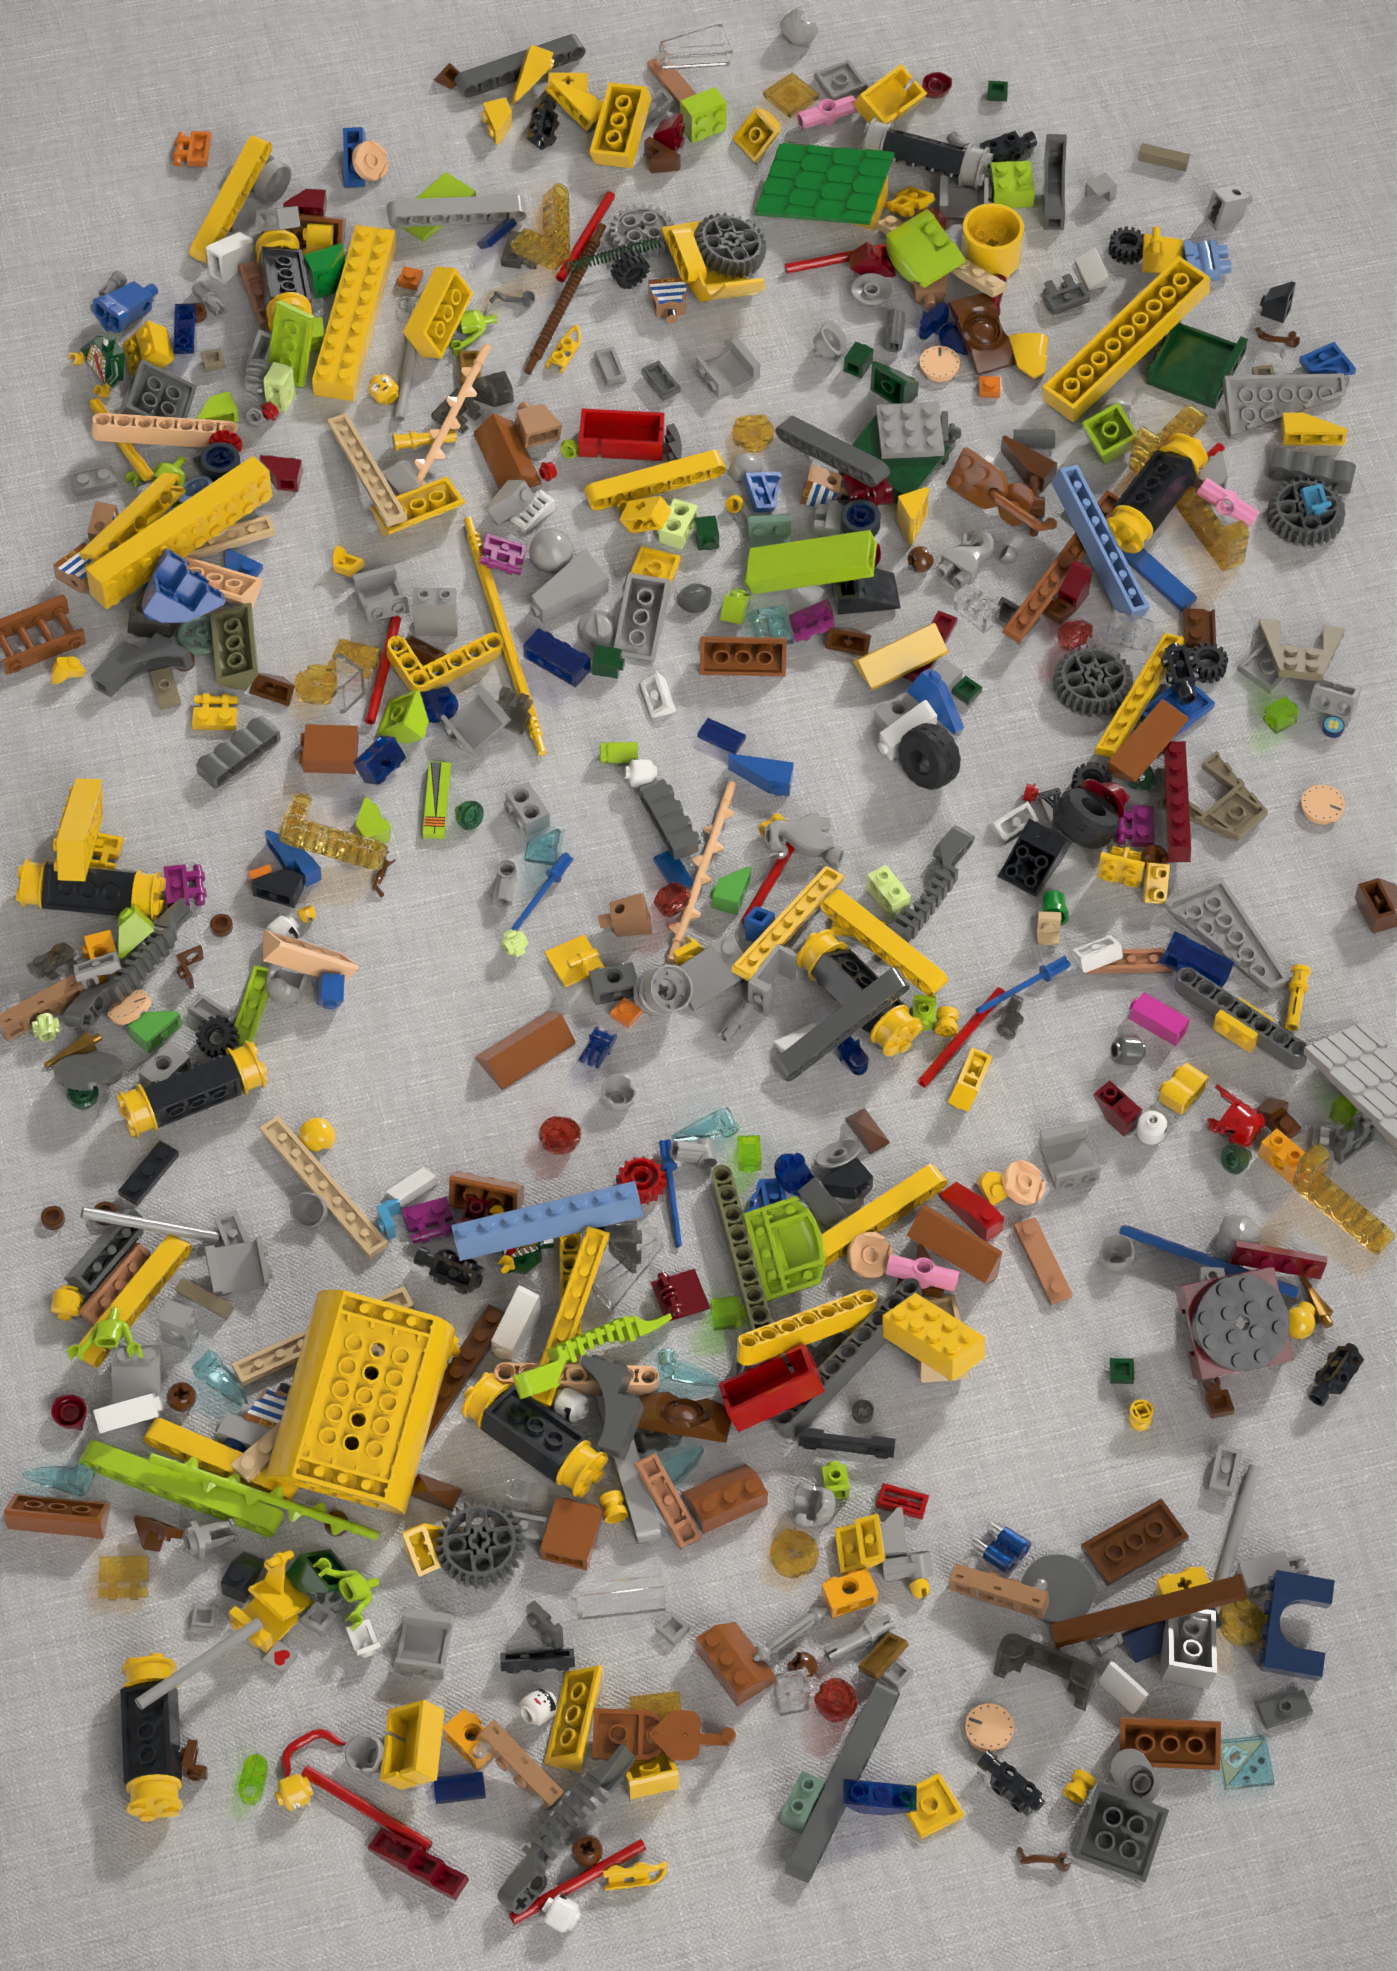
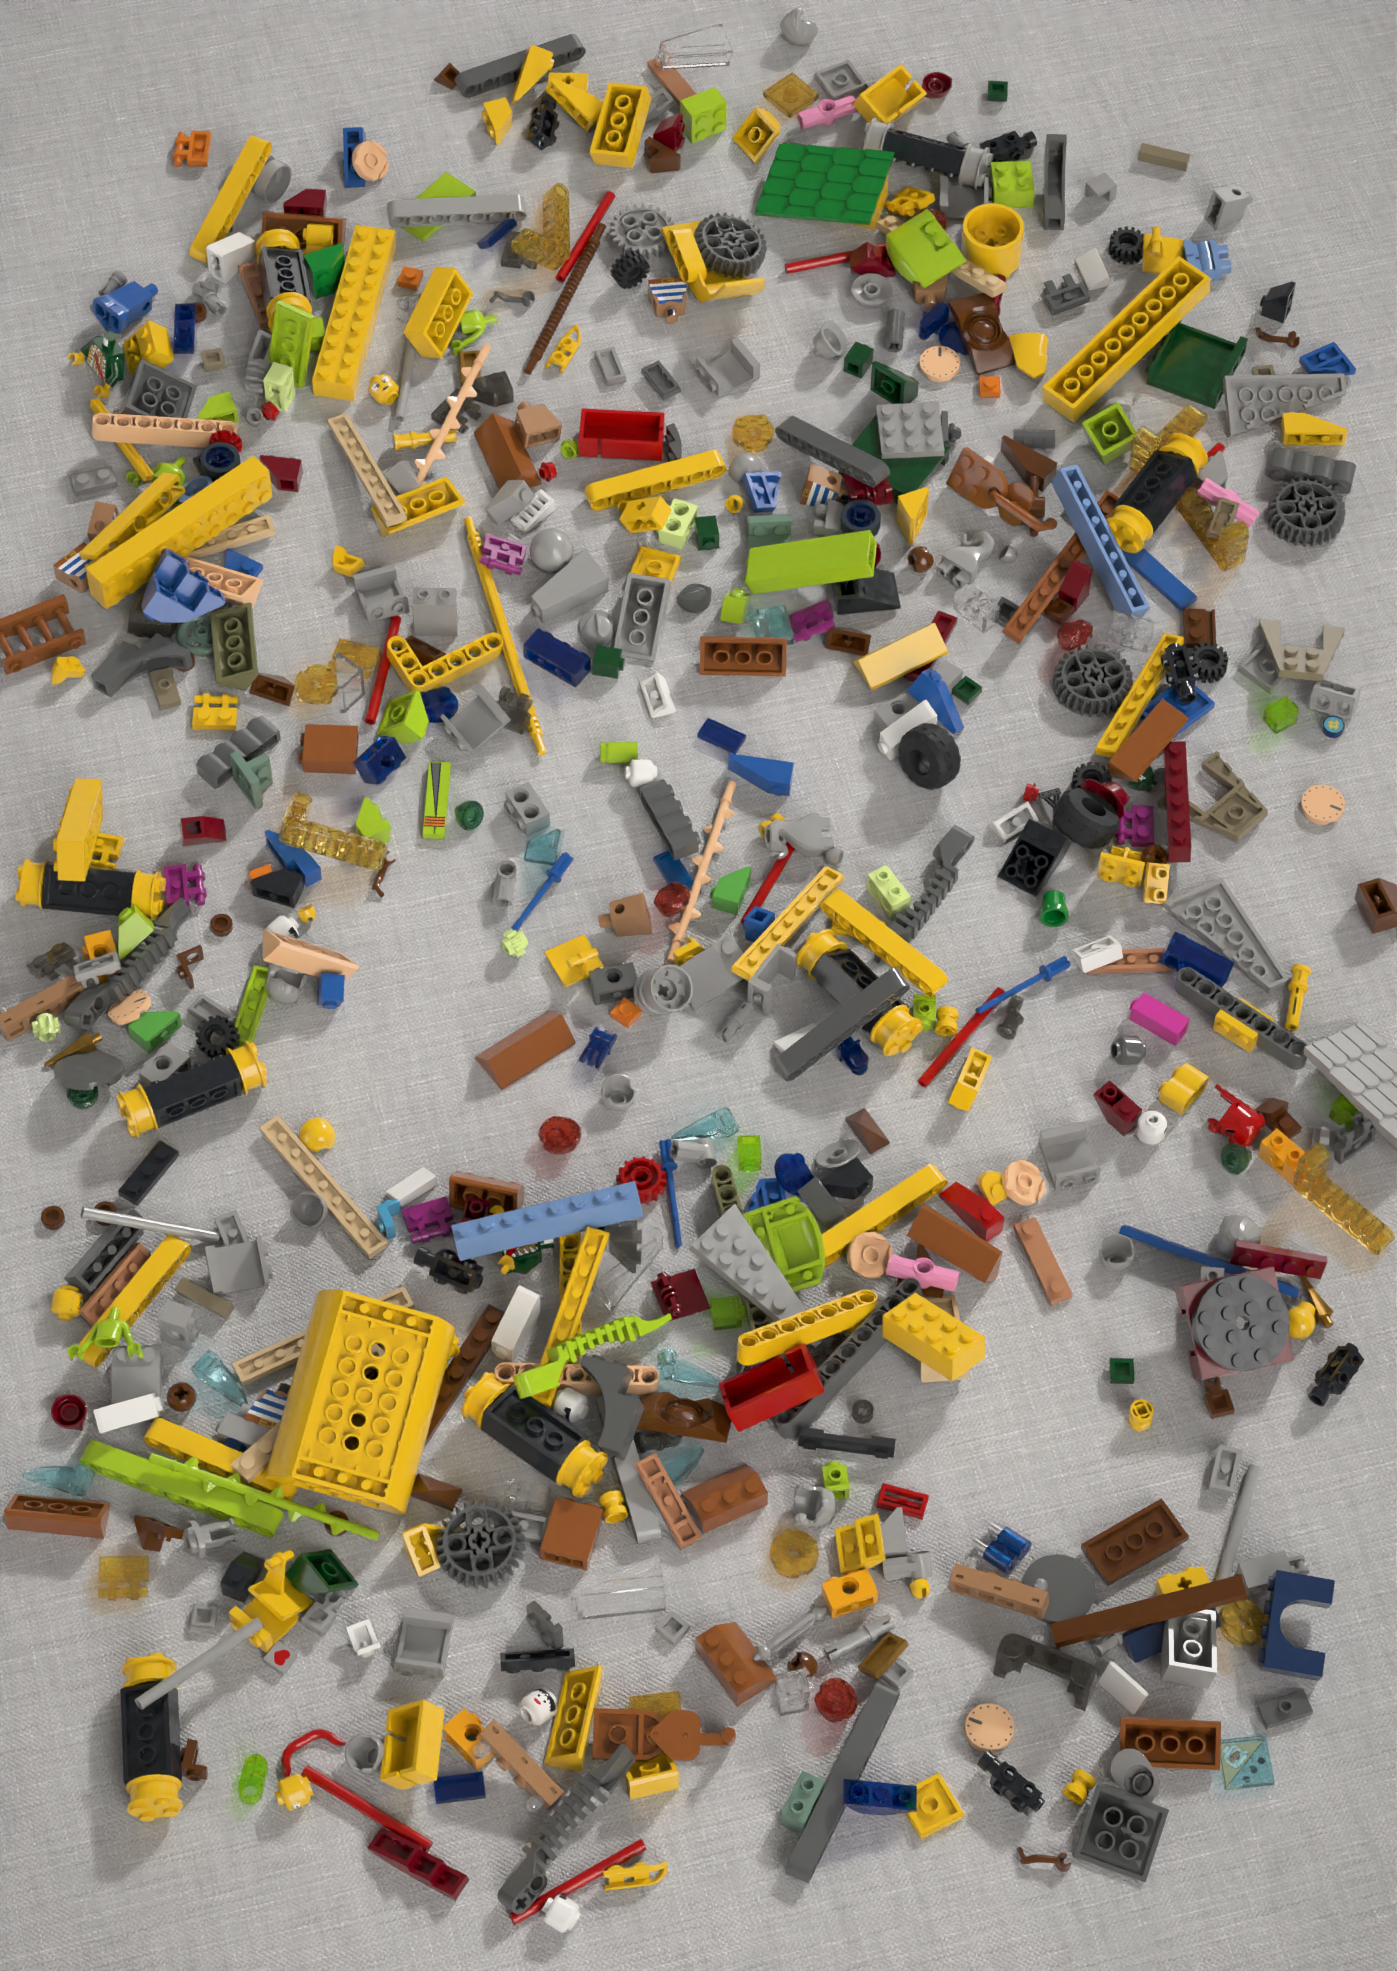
light grey brick [255,206,300,231] -> none
lime piece [313,1558,379,1631] -> none
dark green piece [565,237,661,274] -> none
reddish brown piece [571,1834,603,1867] -> none
tan bracket [1037,912,1061,945] -> none
dark azure bracket [1300,483,1332,516] -> none
none -> dark red slope [180,816,227,846]
none -> sand green bracket [230,750,273,810]
none -> light grey wing [689,1204,806,1322]
none -> dark tan plate [1206,497,1240,542]

